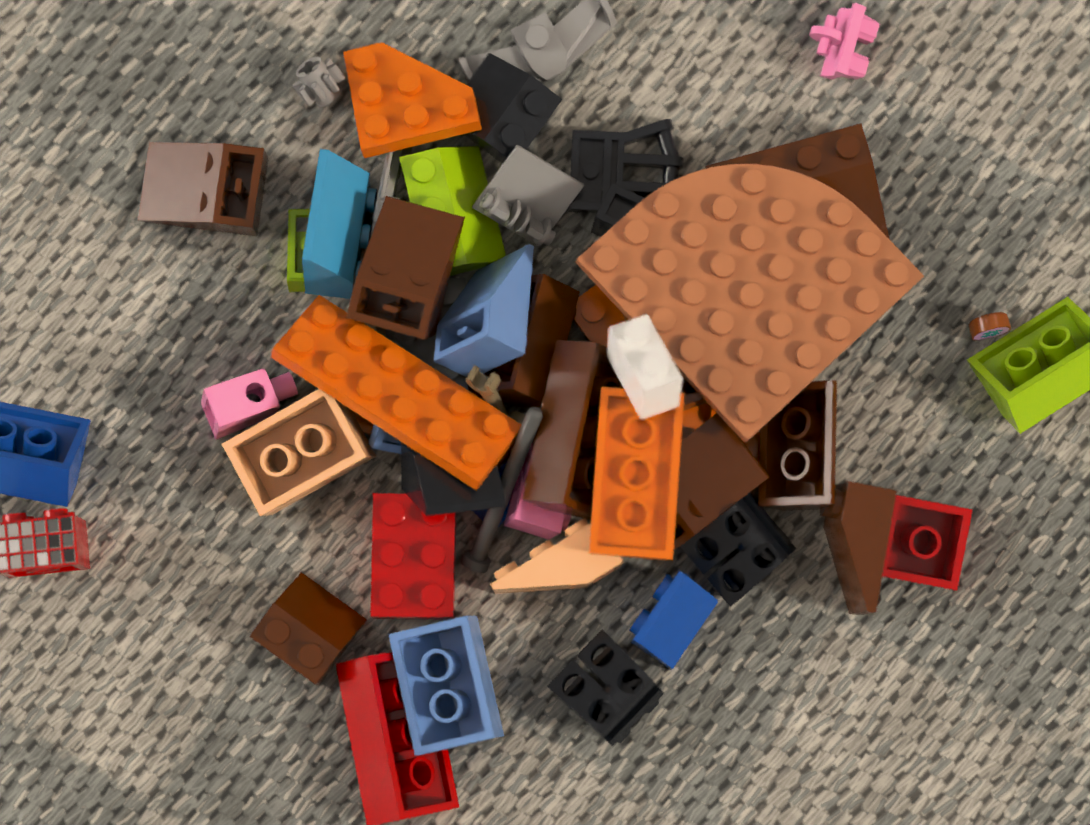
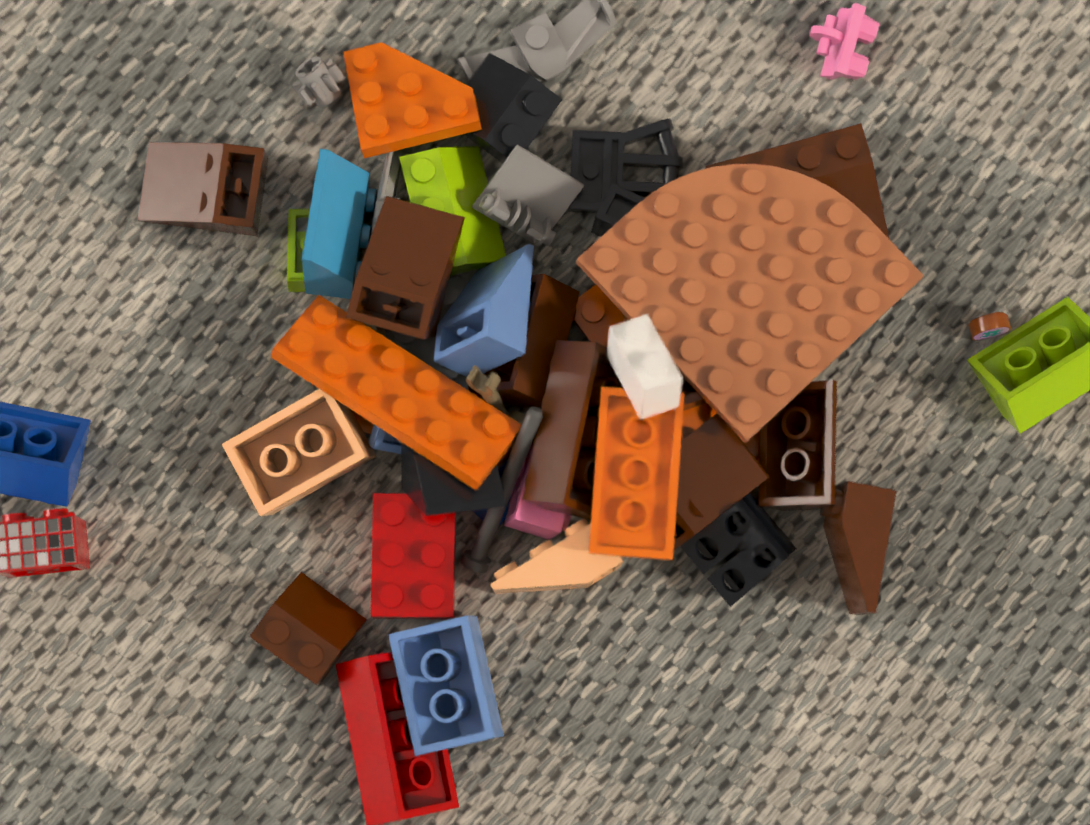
bright pink torso [201,369,298,440] -> none
black hips [547,630,664,747] -> none
blue slope [629,571,718,670] -> none
red brick [882,495,973,590] -> none

